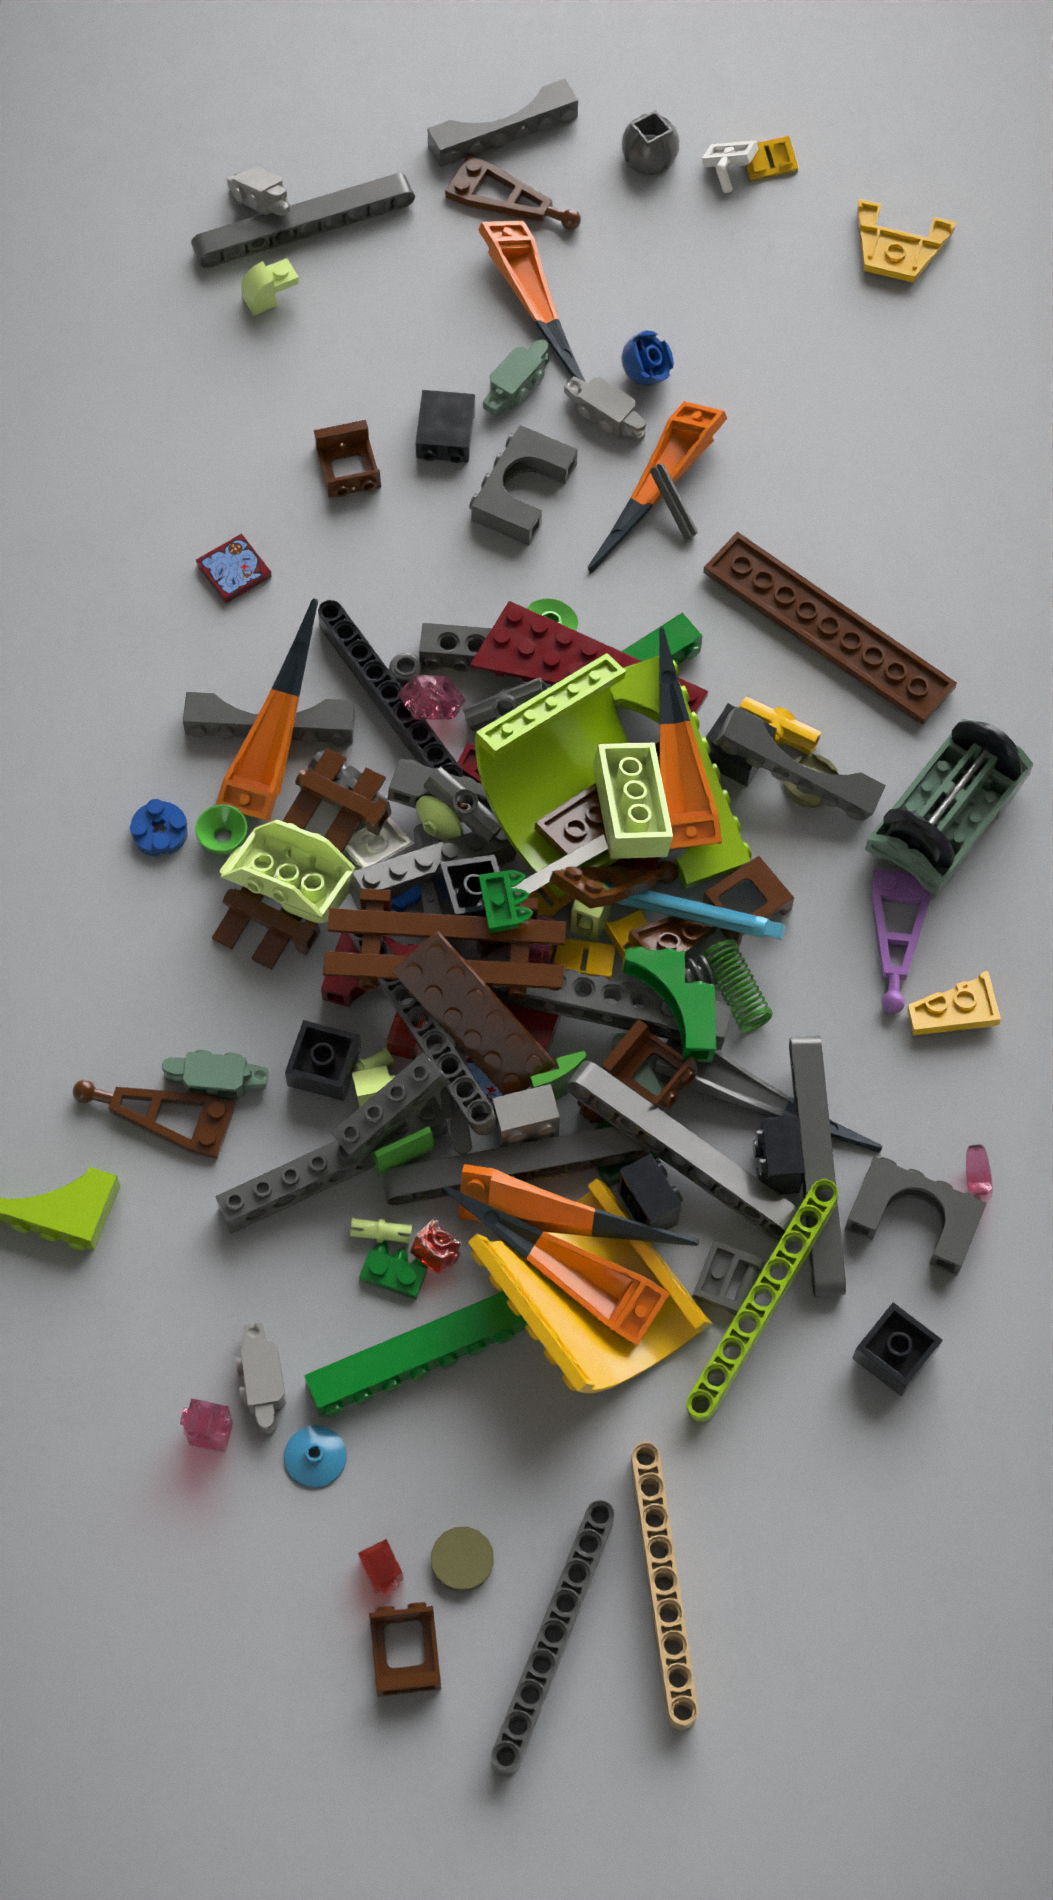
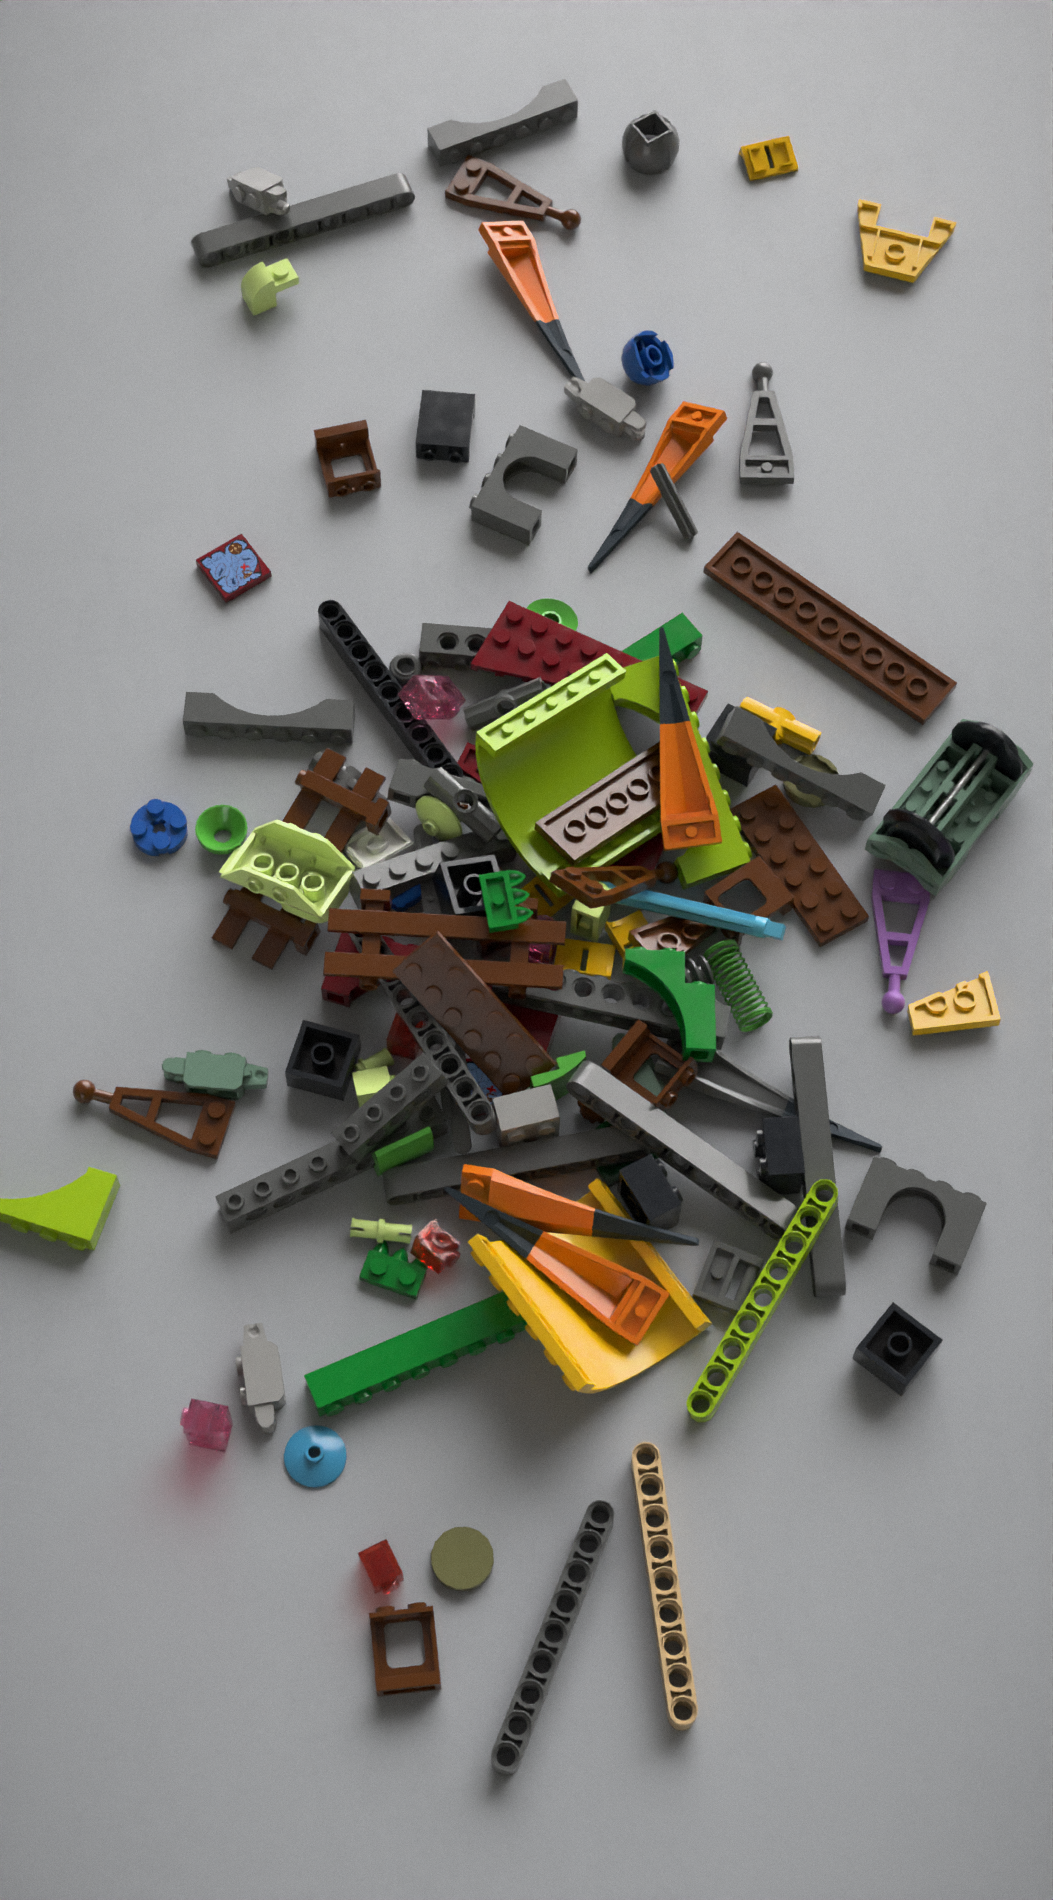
orange plate [216,598,318,821] -> none
sand green hinge [483,339,549,416] -> none
white sticker [512,834,608,894] -> none
yellowish green brick [593,743,673,859] -> none
white plate [702,141,759,193] -> none
clear pink helmet [966,1144,993,1198] -> none
none -> reddish brown plate [730,784,869,947]
none -> plate [739,362,794,484]

